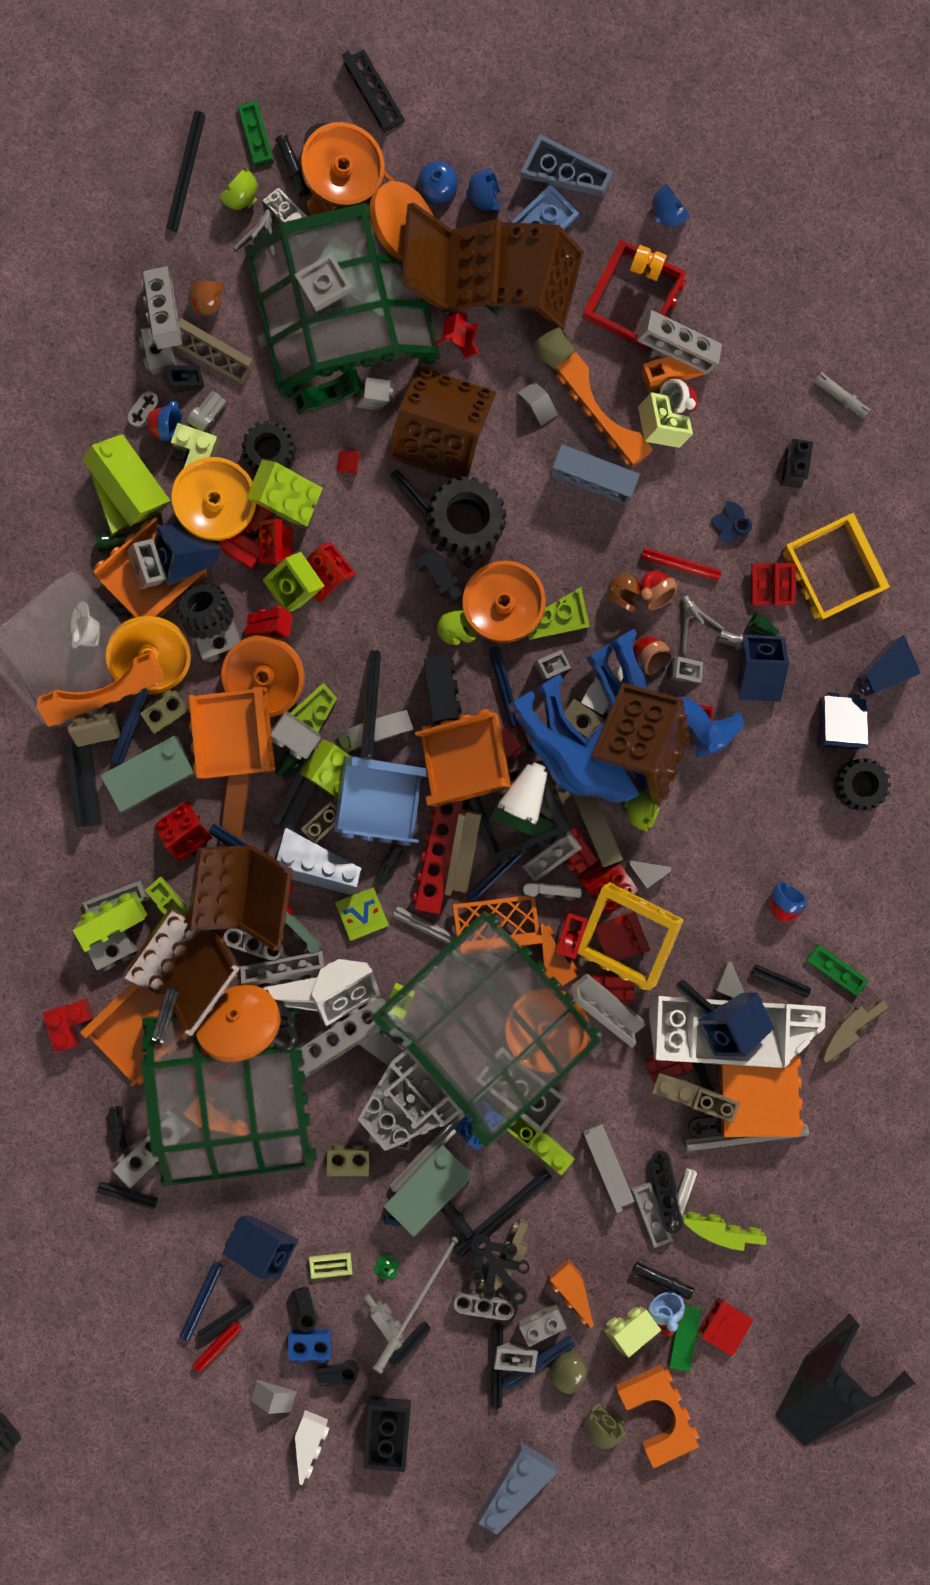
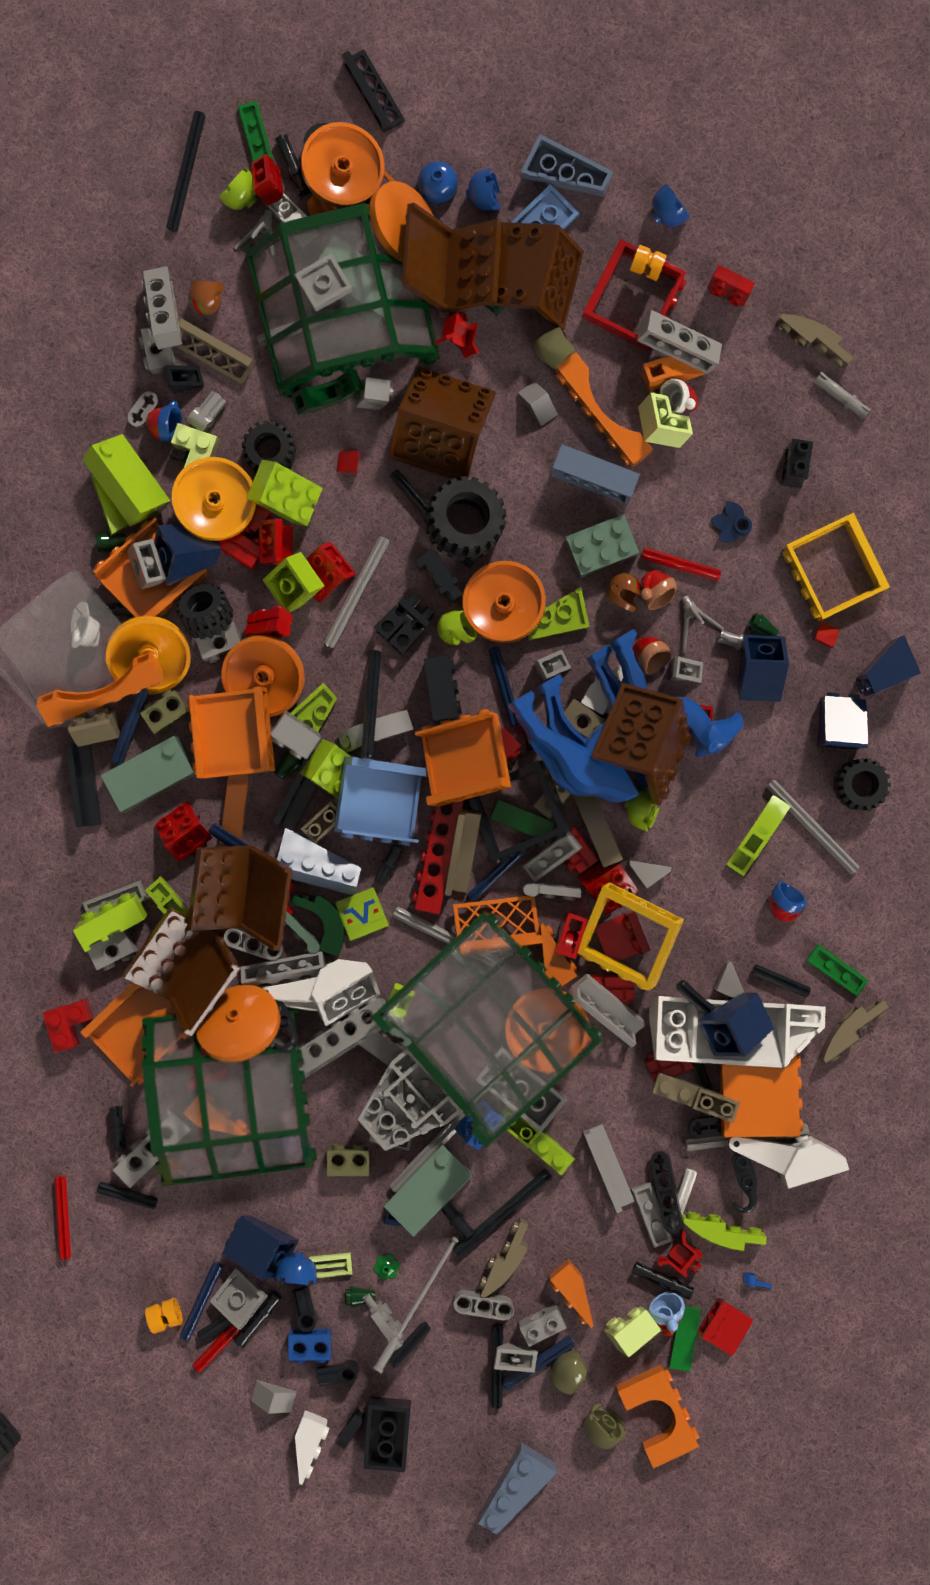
black axle [151,987,179,1045] -> none
black plant [471,1234,530,1305] -> none
white cone [498,762,547,824] -> none
red slope [751,563,796,606] -> none
black windscreen [775,1313,916,1446] -> none
none -> red axle [54,1176,71,1260]
none -> light orange wheel [145,1297,183,1334]
none -> light grey plate [210,1268,267,1330]
none -> black pin [233,1290,283,1348]
none -> red brick [251,154,283,206]
none -> blue cylinder [275,1252,317,1285]
none -> dark green arch [292,893,345,957]
none -> light grey axle [324,536,389,648]
none -> black beam [335,1409,366,1449]
none -> dark green cone [345,1287,375,1308]
none -> black hips [373,593,435,656]
none -> sand green brick [565,514,639,579]
none -> red piece [656,1228,703,1277]
none -> red bracket [707,265,755,306]
none -> lime slope [726,795,791,876]
none -> white slope [728,1135,849,1214]
none -> blue hand [744,1272,772,1290]
none -> light grey axle [766,780,859,874]
none -> dark tan slope [776,314,854,369]
none -> red slope [812,621,840,649]

